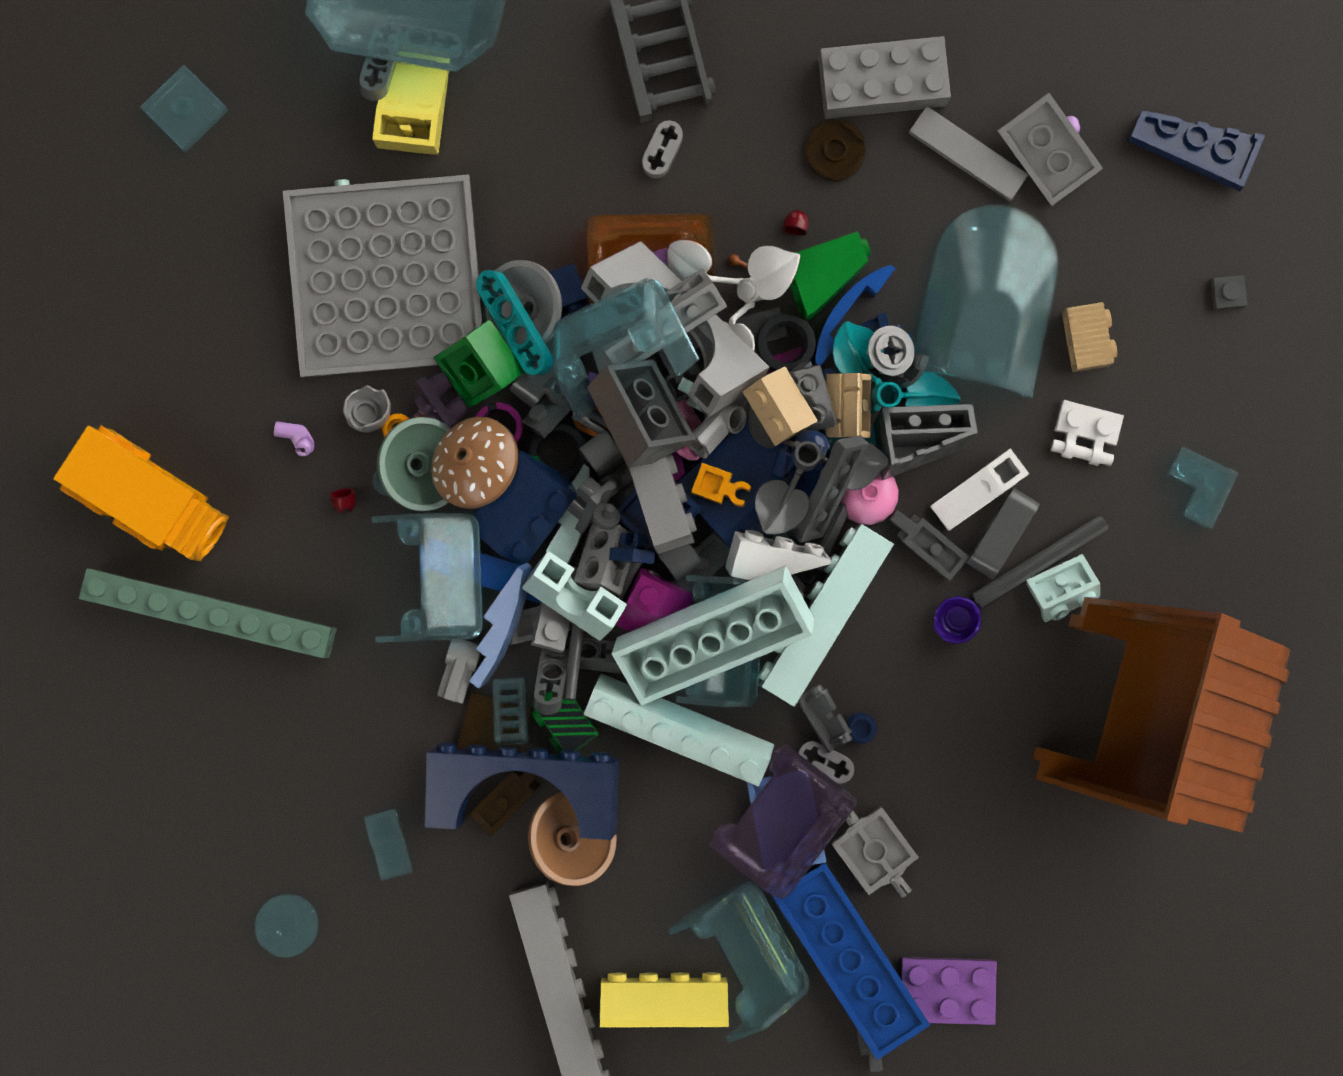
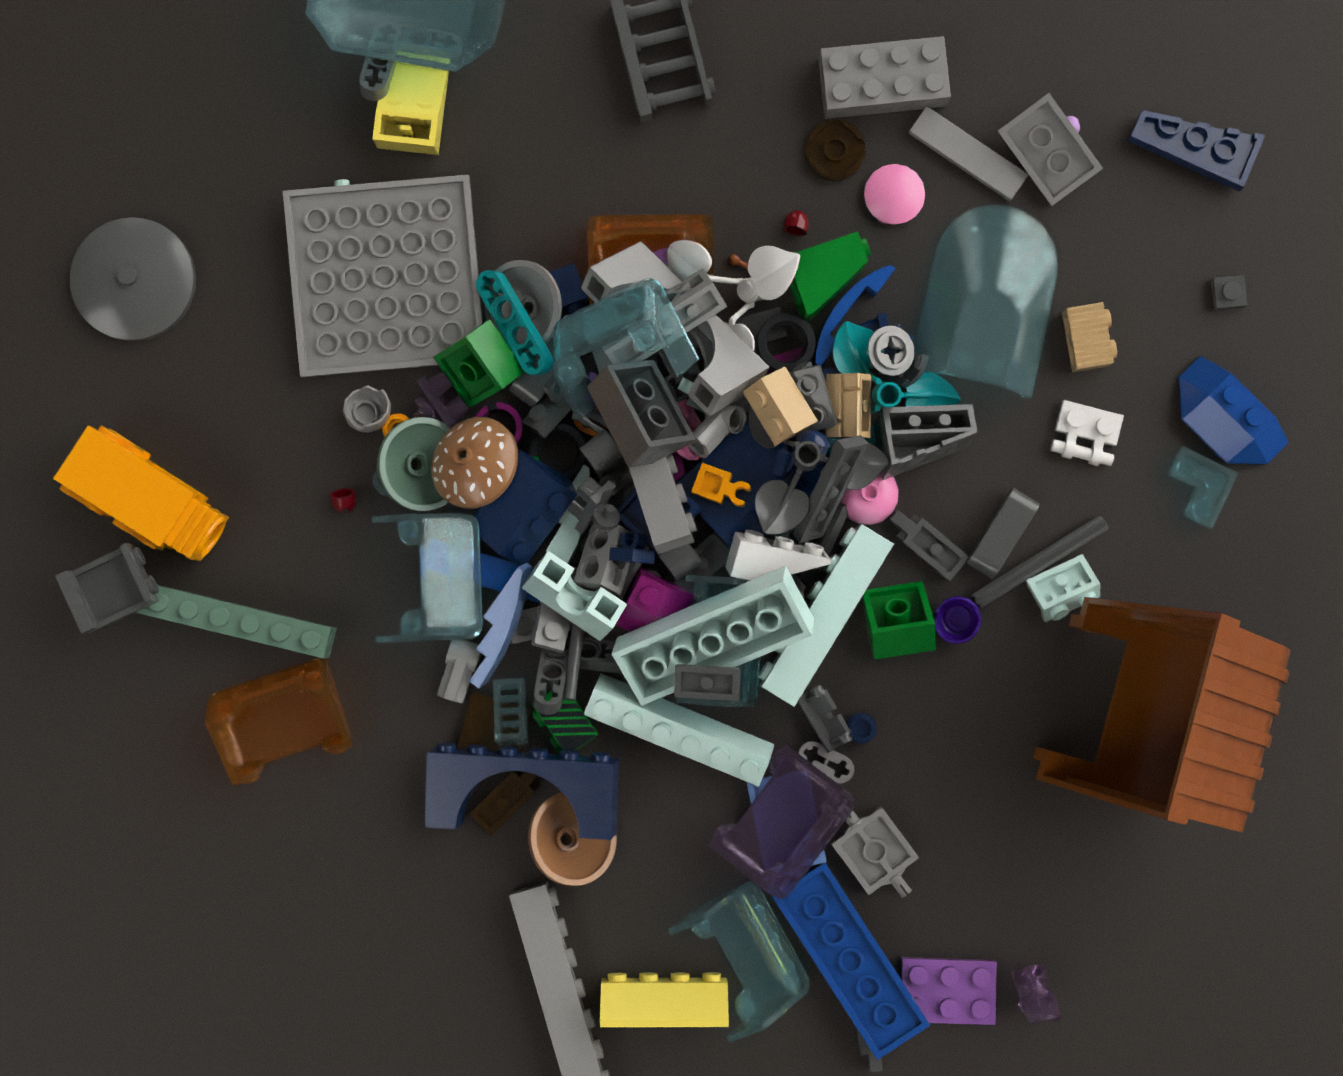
clear light blue plate [140,65,229,152] -> none
clear light blue tile [255,894,319,958] -> none
lavender arm [274,421,315,456] -> none
clear light blue slope [364,809,413,881] -> none
light grey beam [642,120,683,179] -> none
white slope [930,448,1029,531] -> none
none -> dark grey panel [55,543,159,634]
none -> dark grey dish [70,217,196,342]
none -> clear orange windscreen [205,658,353,786]
none -> dark grey hinge [674,664,741,701]
none -> green slope [862,581,936,660]
none -> bright pink dish [864,164,925,225]
none -> clear purple hips [1011,964,1061,1026]
none -> blue wedge [1178,356,1289,465]

